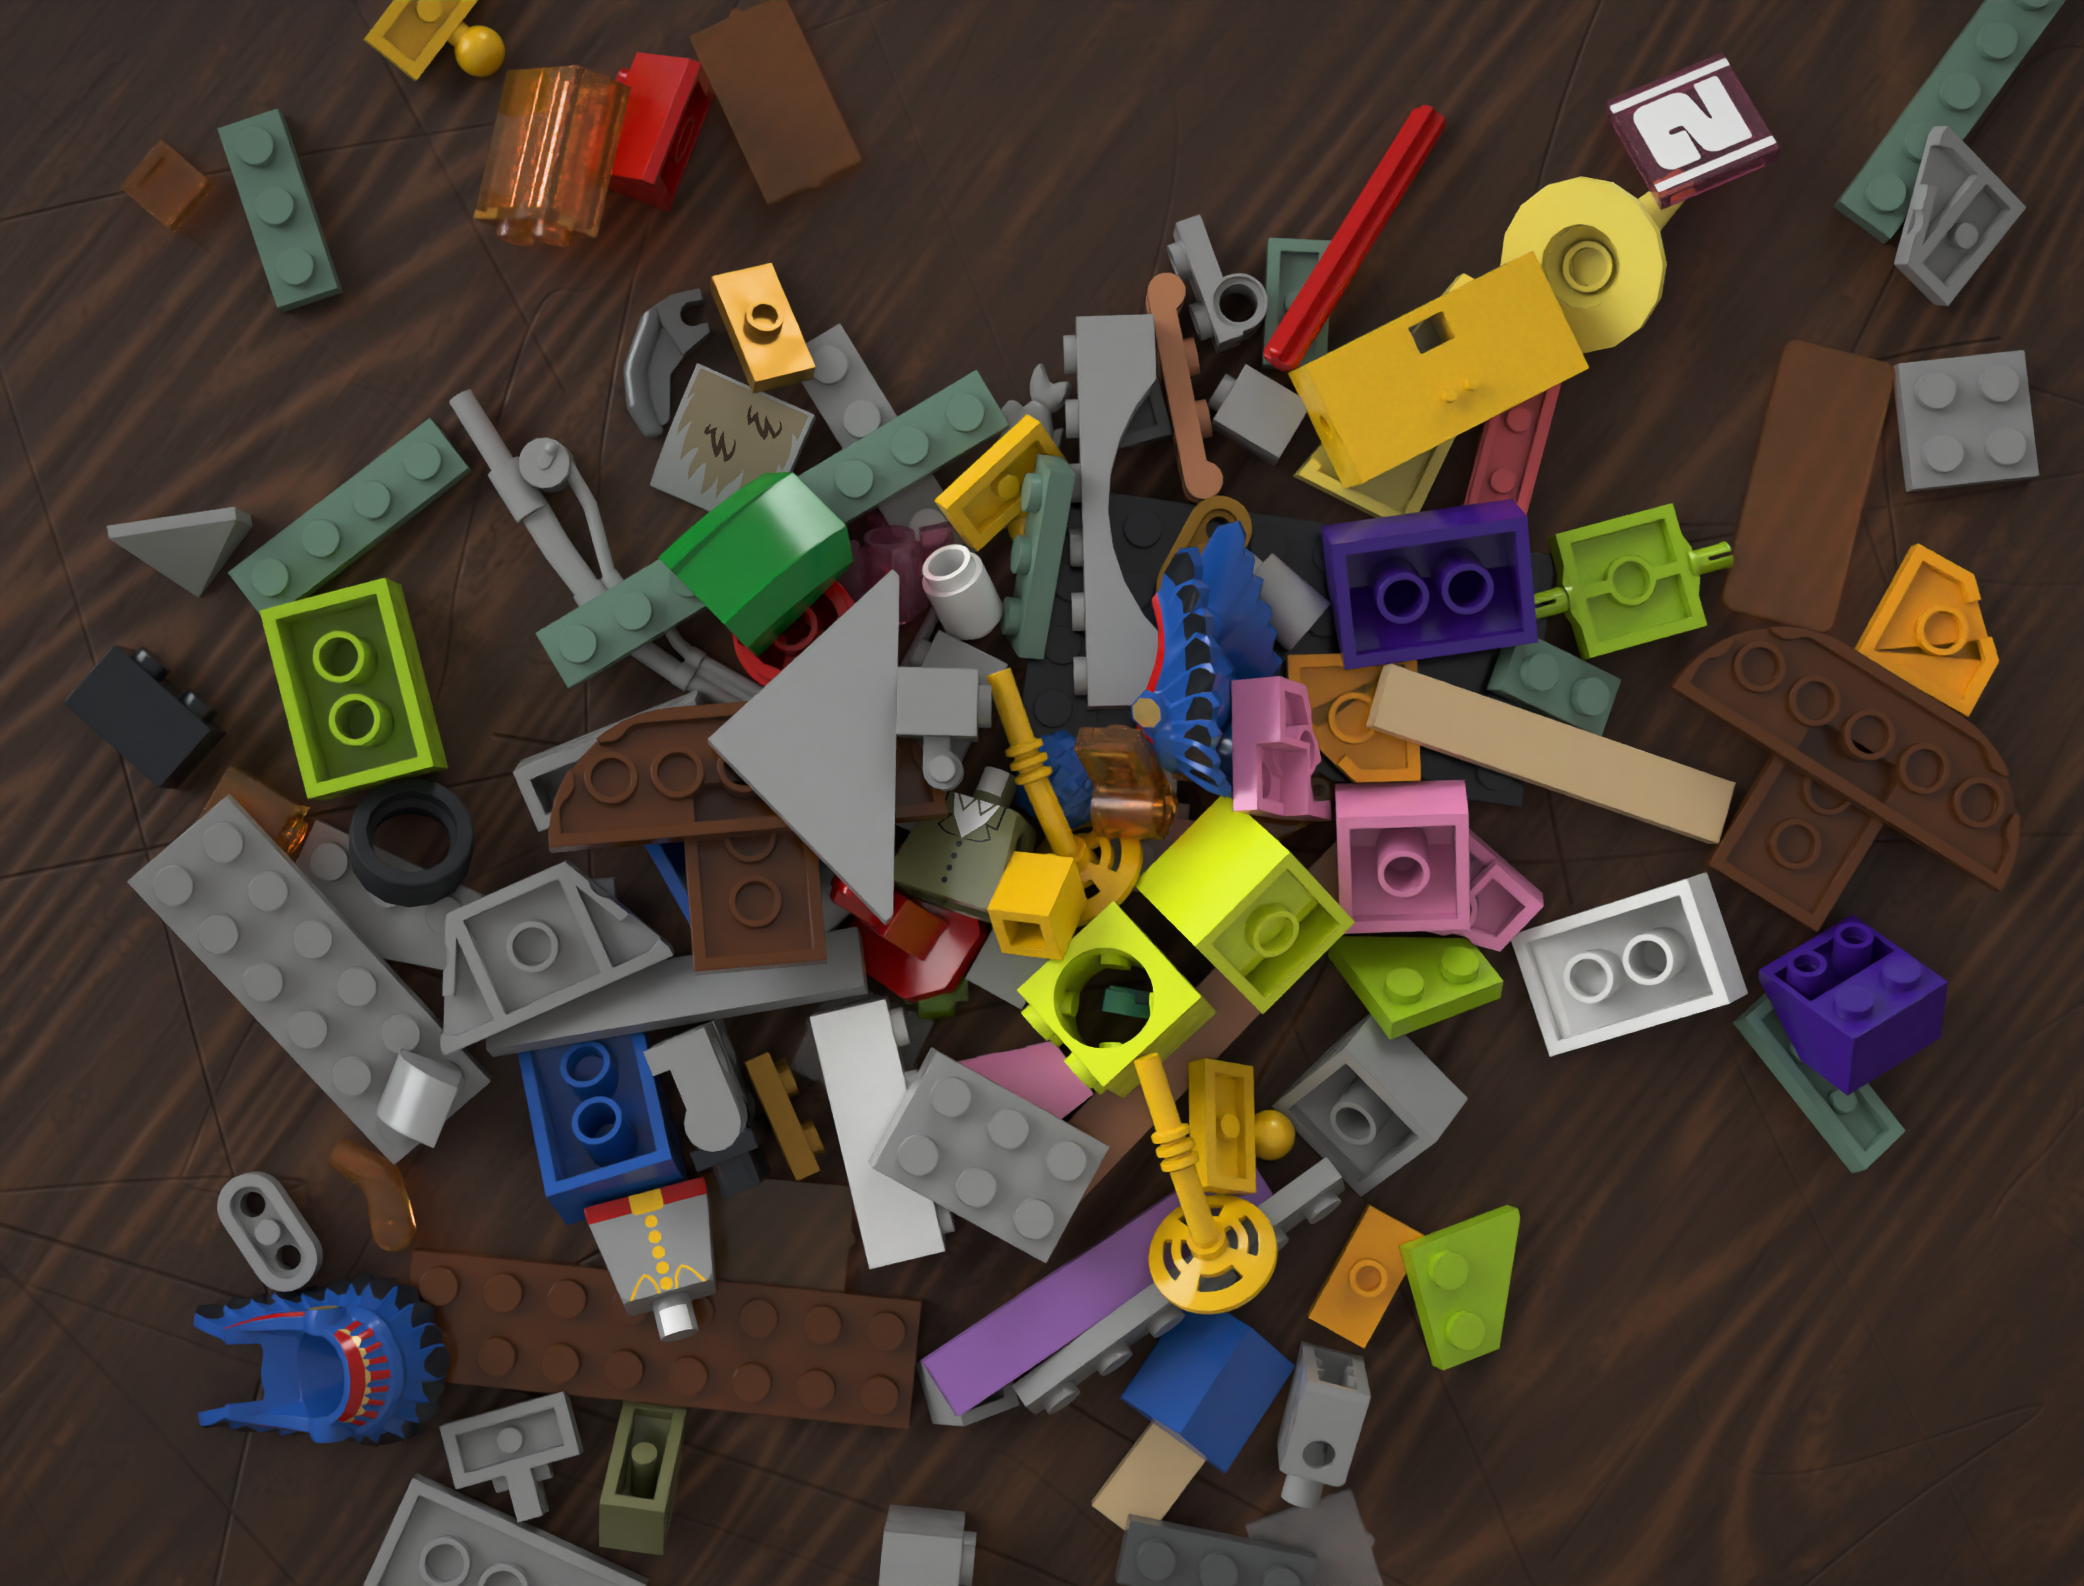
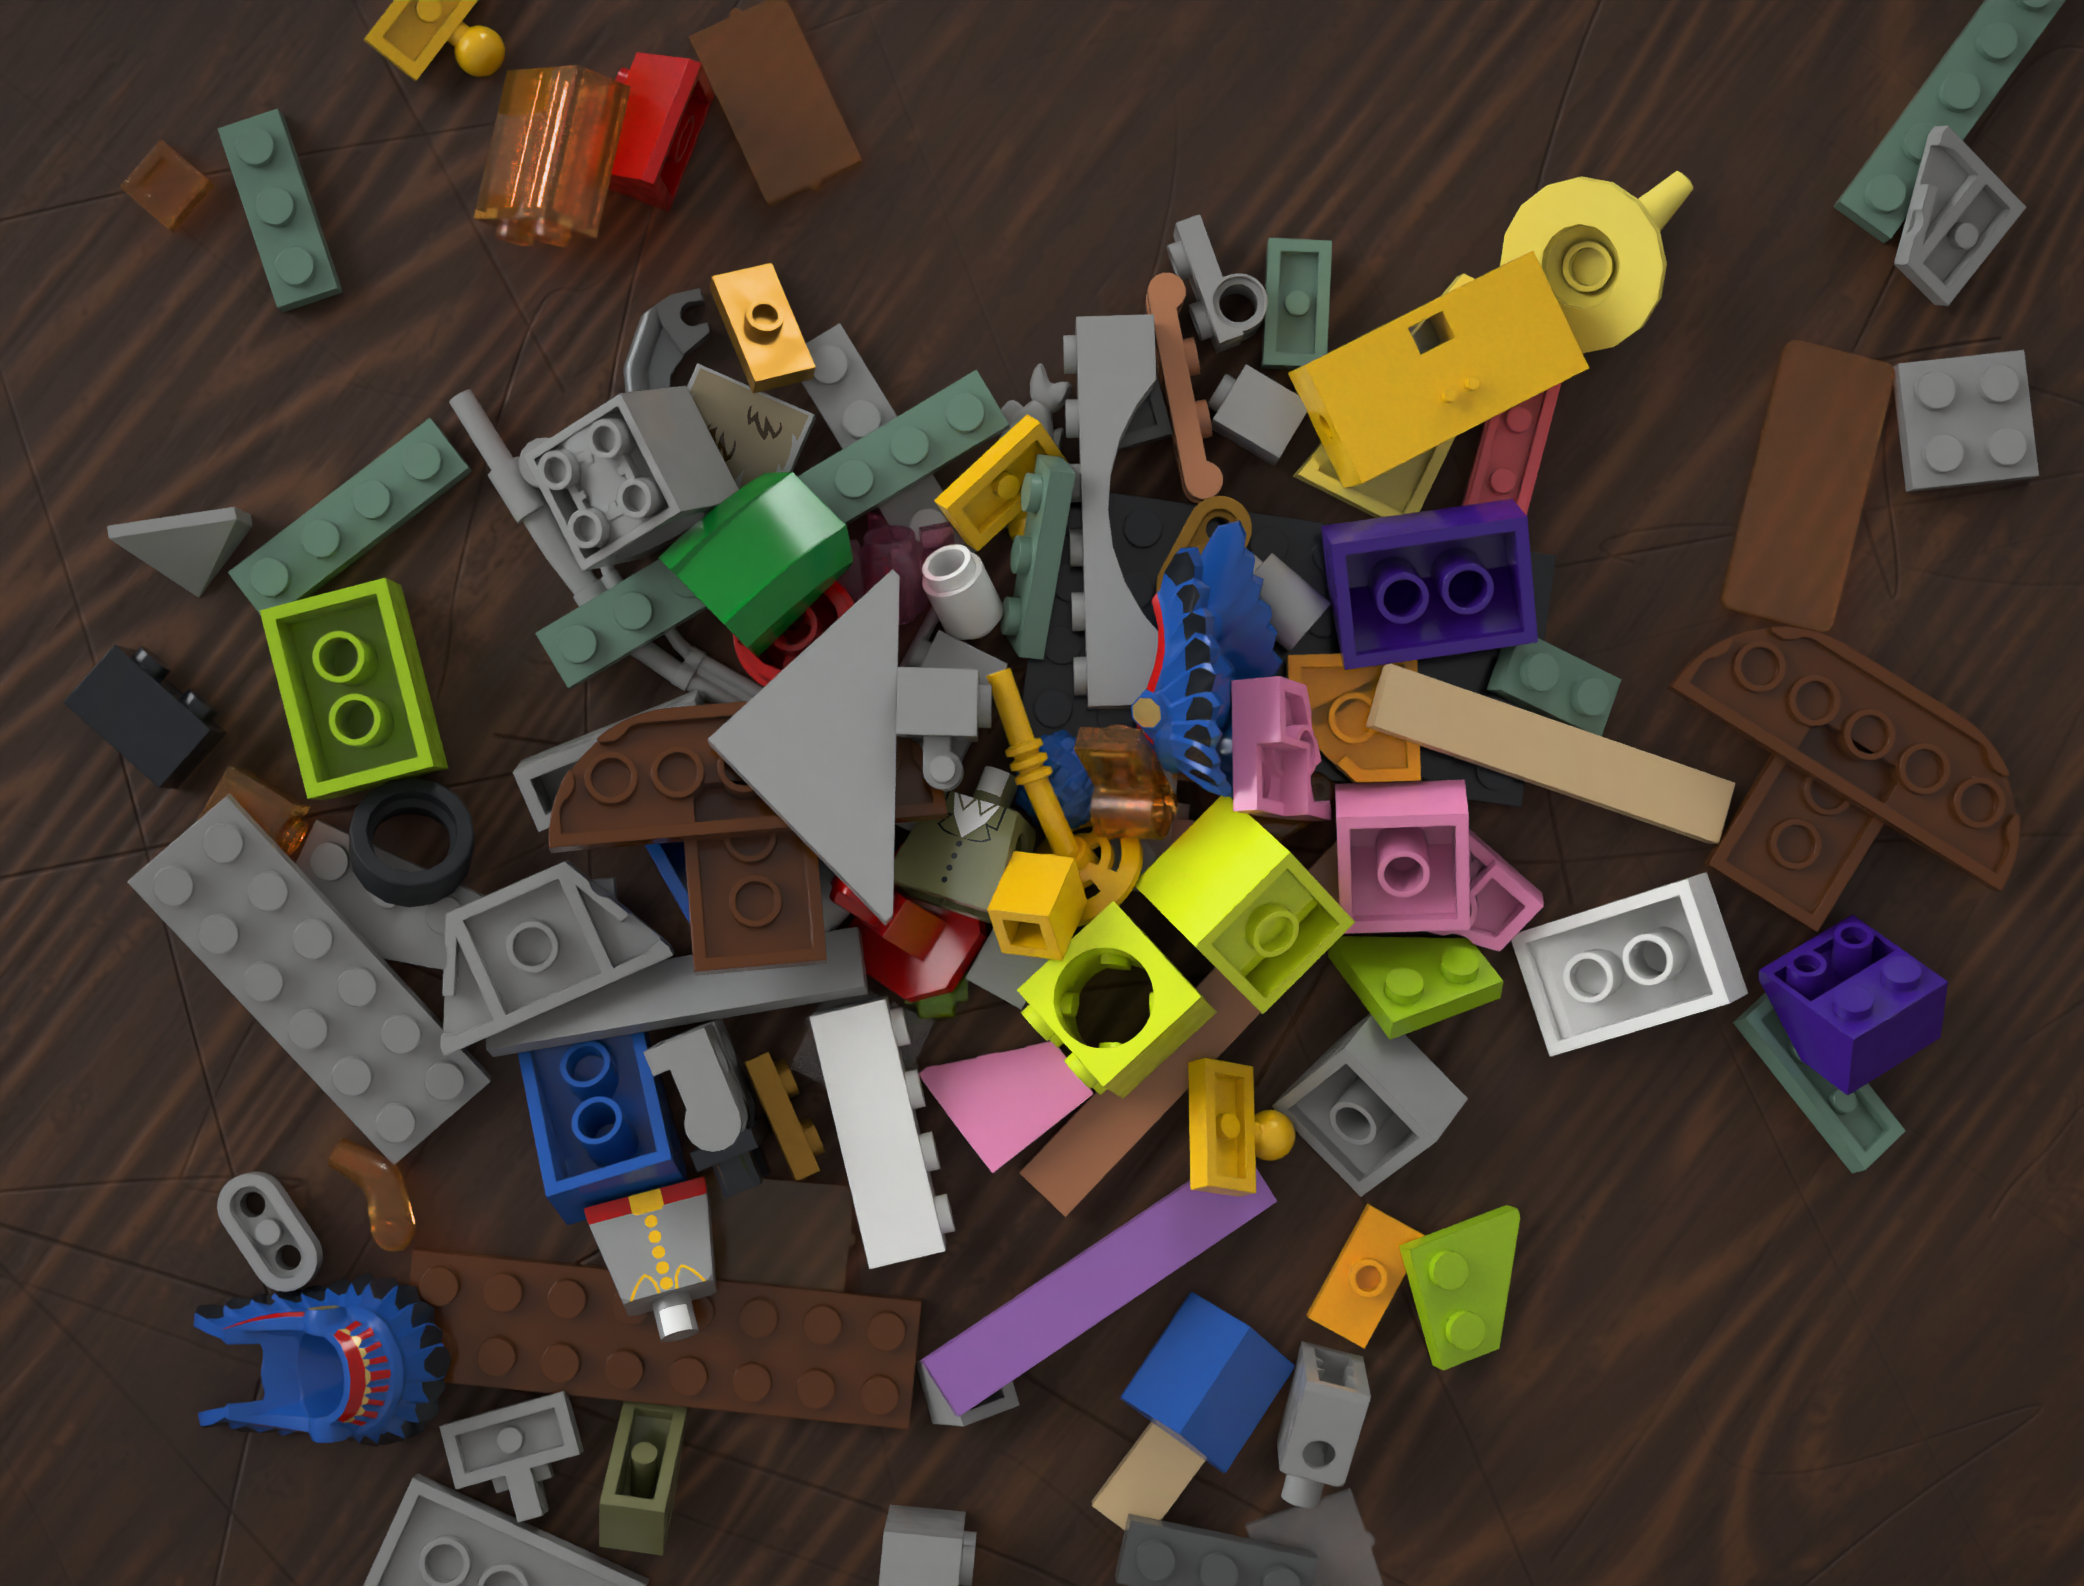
light grey brick [376,1049,462,1148] -> none
light grey brick [868,1047,1109,1263] -> none
light grey plate [1012,1156,1345,1415] -> none
tile [1101,984,1150,1019] -> none
yellow dish [1133,1052,1278,1314] -> none
red axle [1263,104,1446,372] -> none
lime plate [1534,503,1733,660] -> none
tile [1606,52,1780,210] -> none
light orange plate [1854,543,1999,718] -> none
none -> light grey brick [523,386,739,572]

